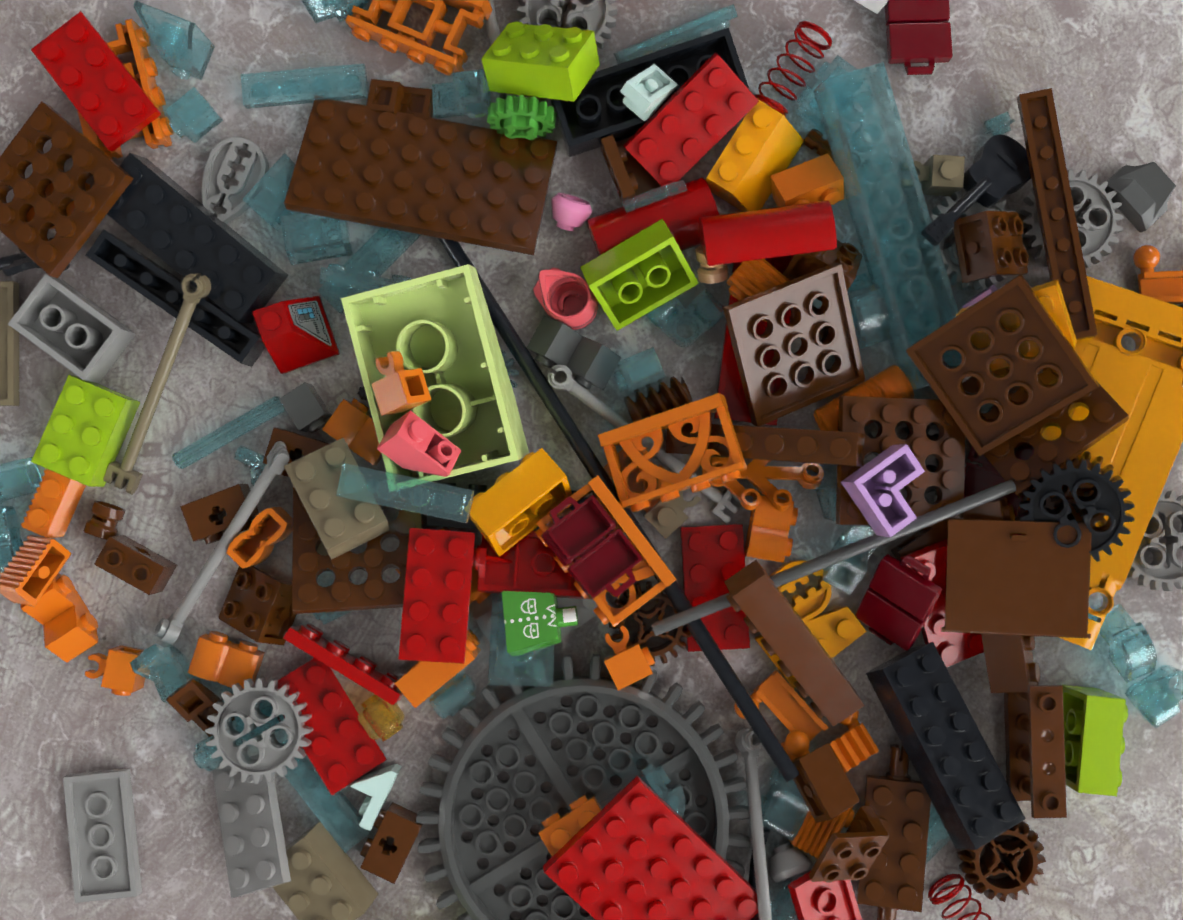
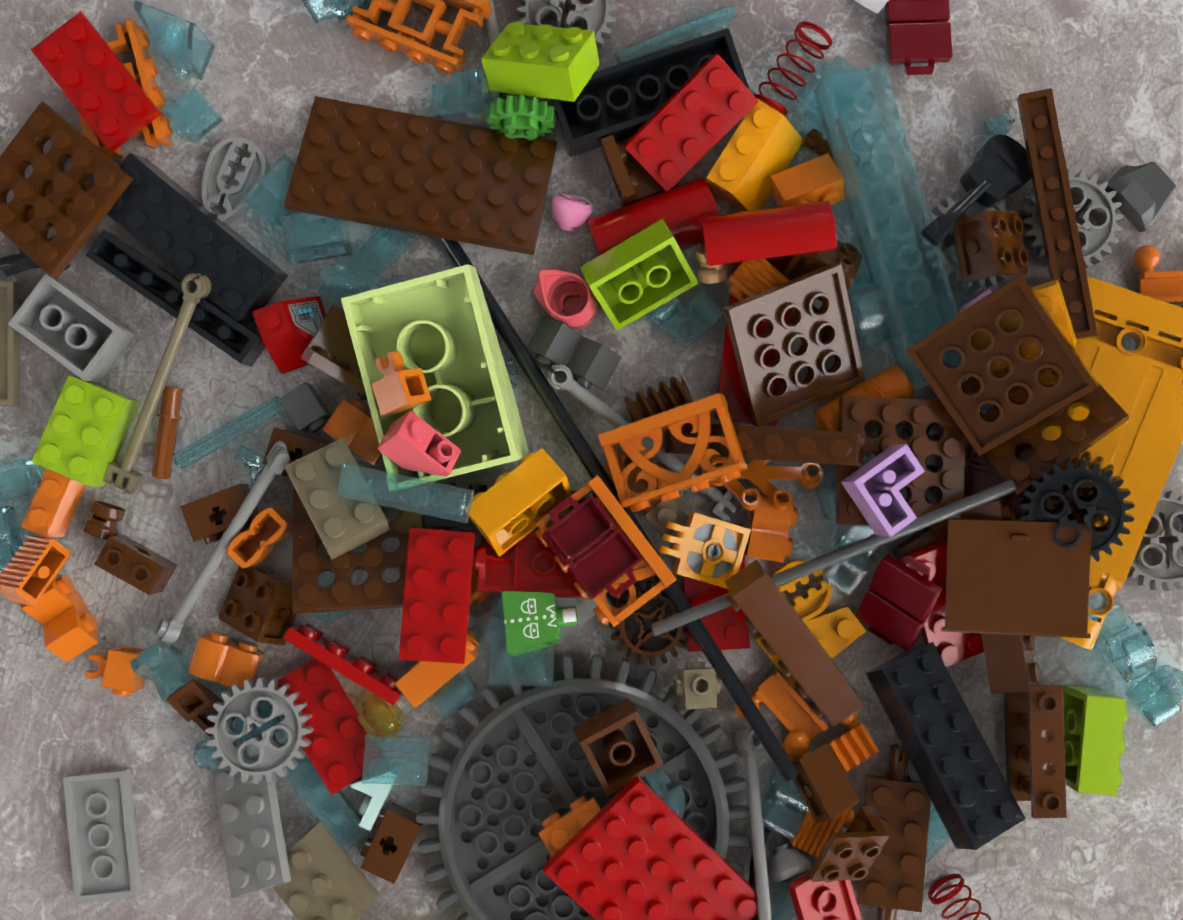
clear light blue plate [241,64,368,109] -> none
reddish brown slope [366,79,437,120] -> none
orange brick [604,625,655,691] -> none
clear light blue brick [613,347,666,396] -> none
light aqua slope [620,64,678,121] -> none
clear light blue wheel [622,180,687,213] -> none
dark tan brick [904,155,965,197] -> none
reddish brown gear [957,821,1046,902] -> none
none -> dark orange axle [152,386,183,479]
none -> reddish brown bracket [301,305,365,394]
none -> clear light blue plate [362,735,430,786]
none -> reddish brown brick [572,698,664,796]
none -> light orange piece [658,511,751,589]
none -> dark tan brick [672,662,721,710]

